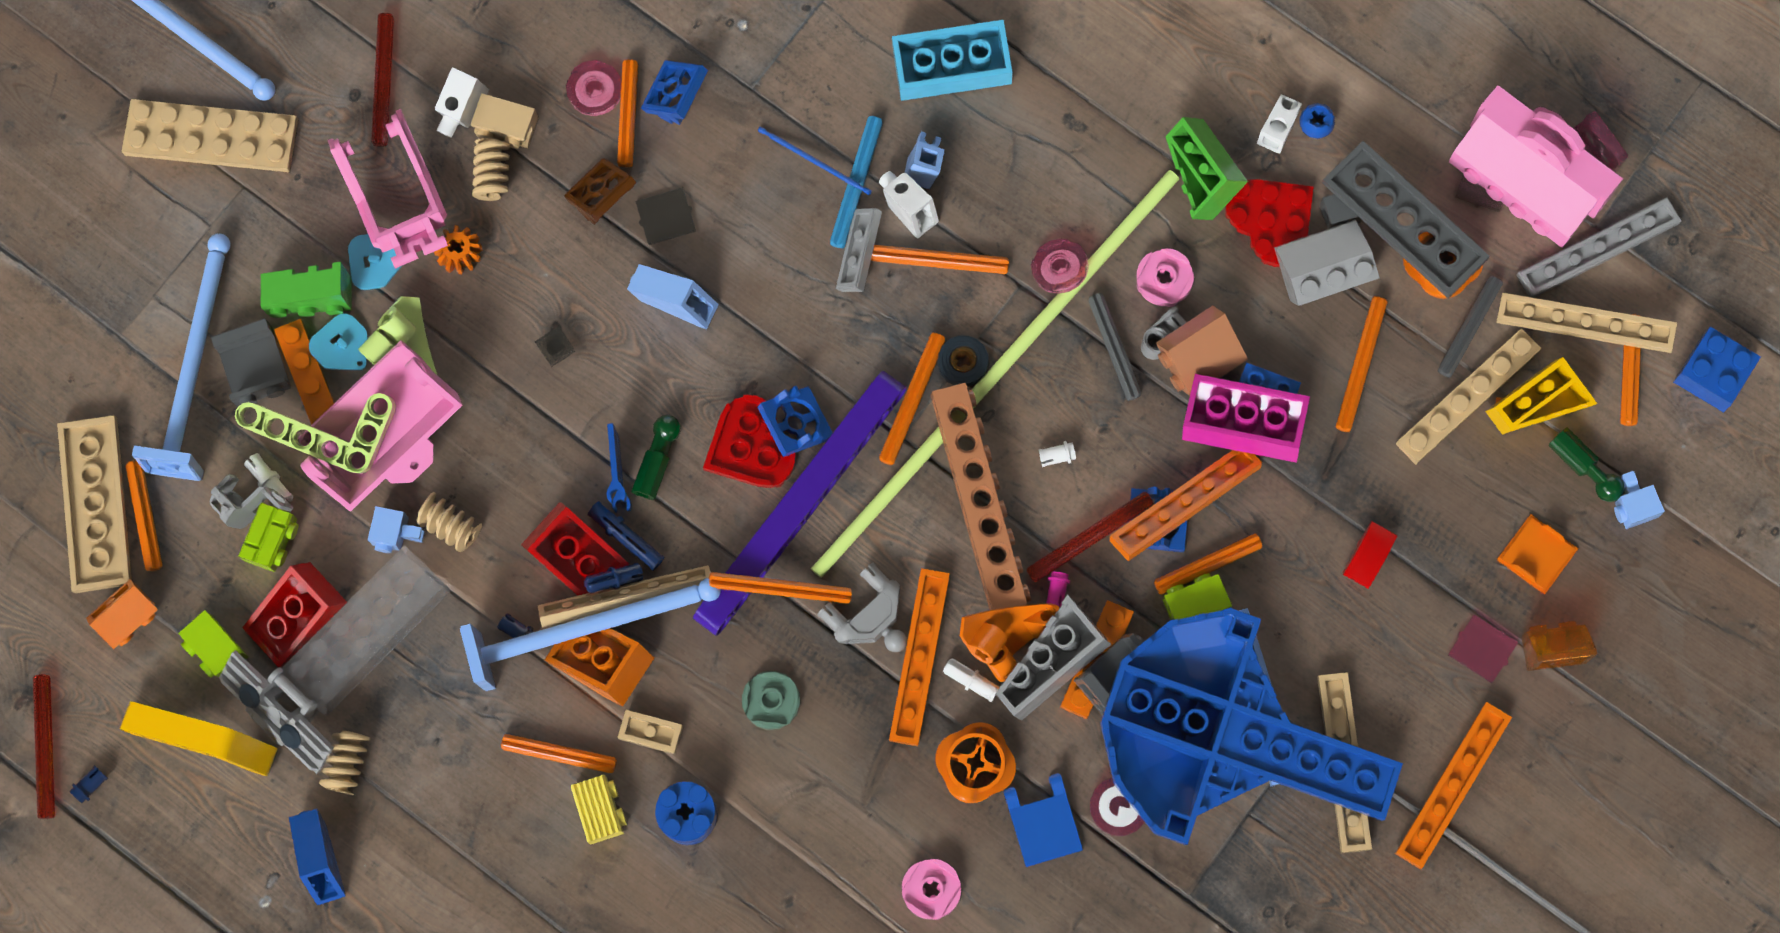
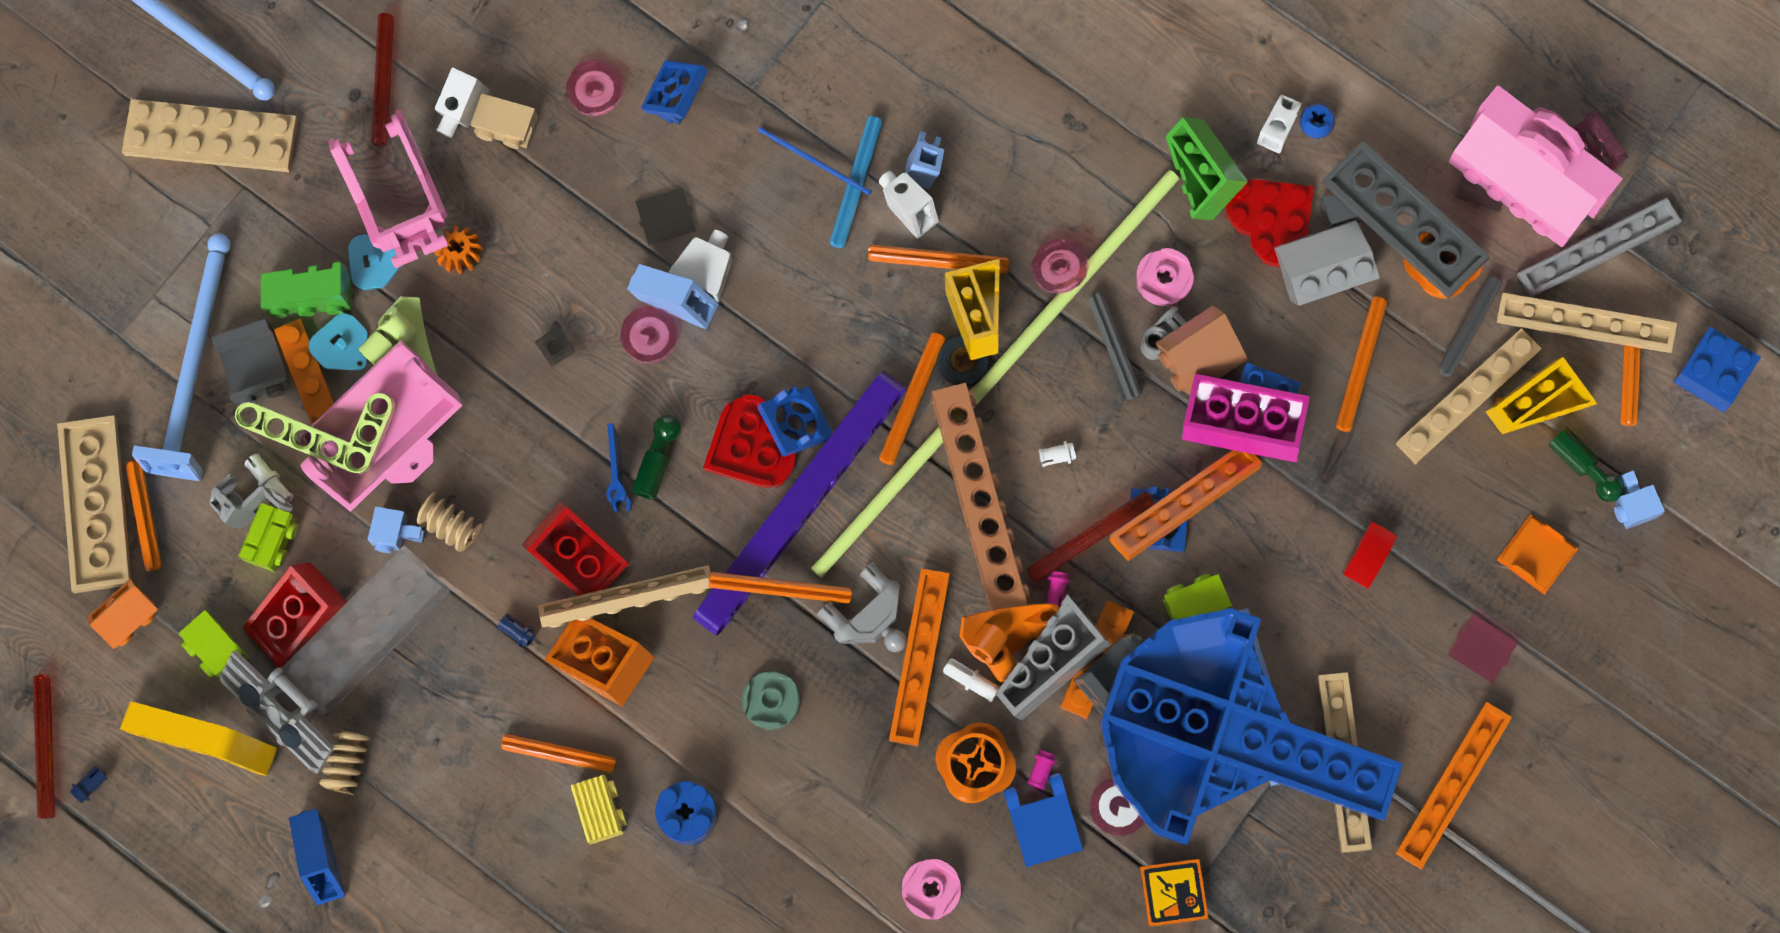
light blue piece [460,578,721,691] -> none
tan piece [472,138,510,201] -> none
reddish brown piece [564,158,637,225] -> none
dark blue axle [584,563,643,593] -> none
dark blue pin [587,501,665,571] -> none
orange axle [617,59,638,168] -> none
tan plate [618,710,683,754] -> none
light grey tile [836,208,882,292] -> none
medium azure brick [892,20,1013,101] -> none
orange axle [1154,534,1263,595] -> none
clear orange slope [1522,621,1597,671] -> none
none -> clear pink tile [620,307,677,363]
none -> white torso [668,230,732,303]
none -> yellow wedge [945,259,1000,360]
none -> dark pink pin [1027,750,1057,790]
none -> piece [1140,859,1209,927]

